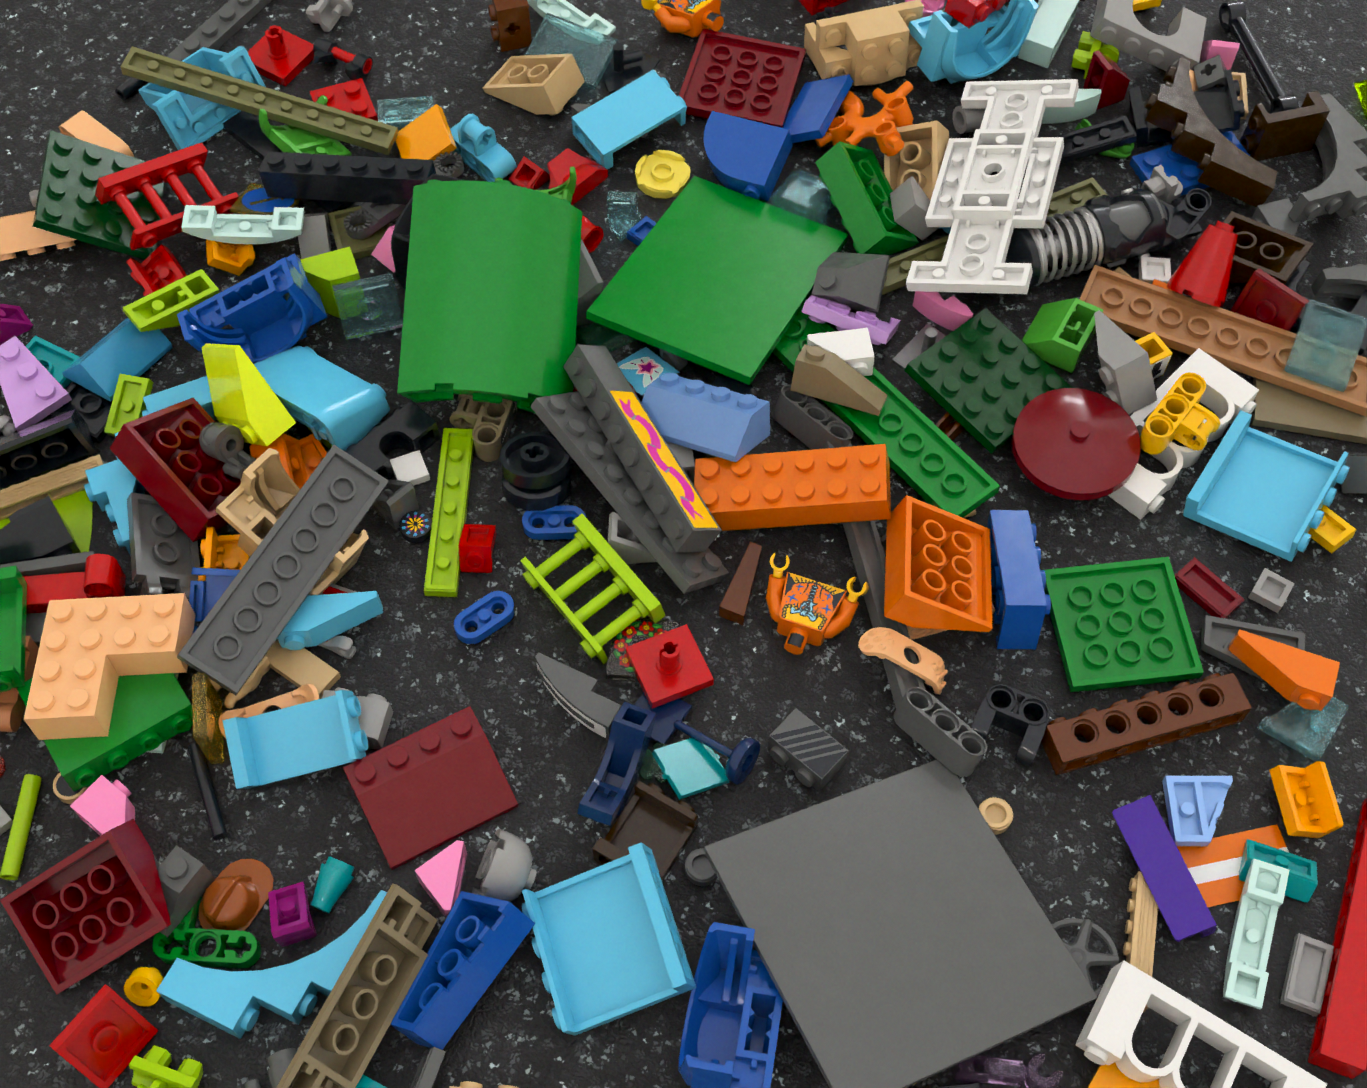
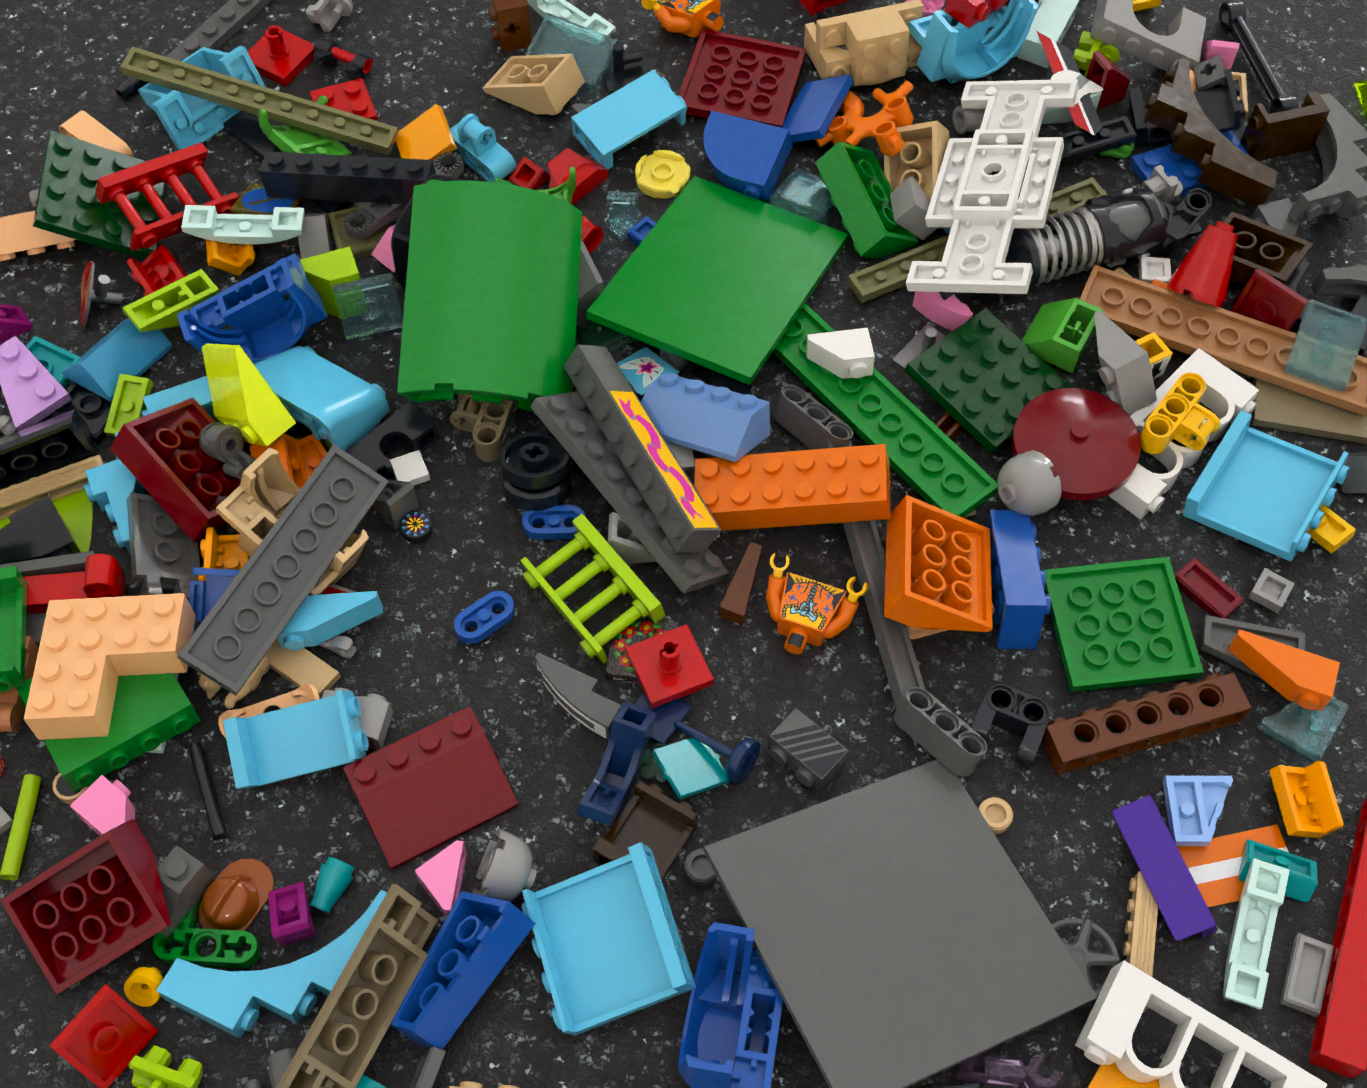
clear yellow tile [192,673,224,765] -> none
clear light blue plate [377,96,434,127] -> none
lime tile [424,428,474,597] -> none
red bracket [458,524,496,573] -> none
dark tan slope [790,344,887,416] -> none
lavender wing [802,295,901,345] -> none
dark grey slope [812,252,890,312] -> none
light nougat piece [858,627,948,695] -> none
none -> flat silver shield [81,261,122,331]
none -> light grey cylinder [997,450,1061,516]
none -> sticker [1037,31,1103,135]

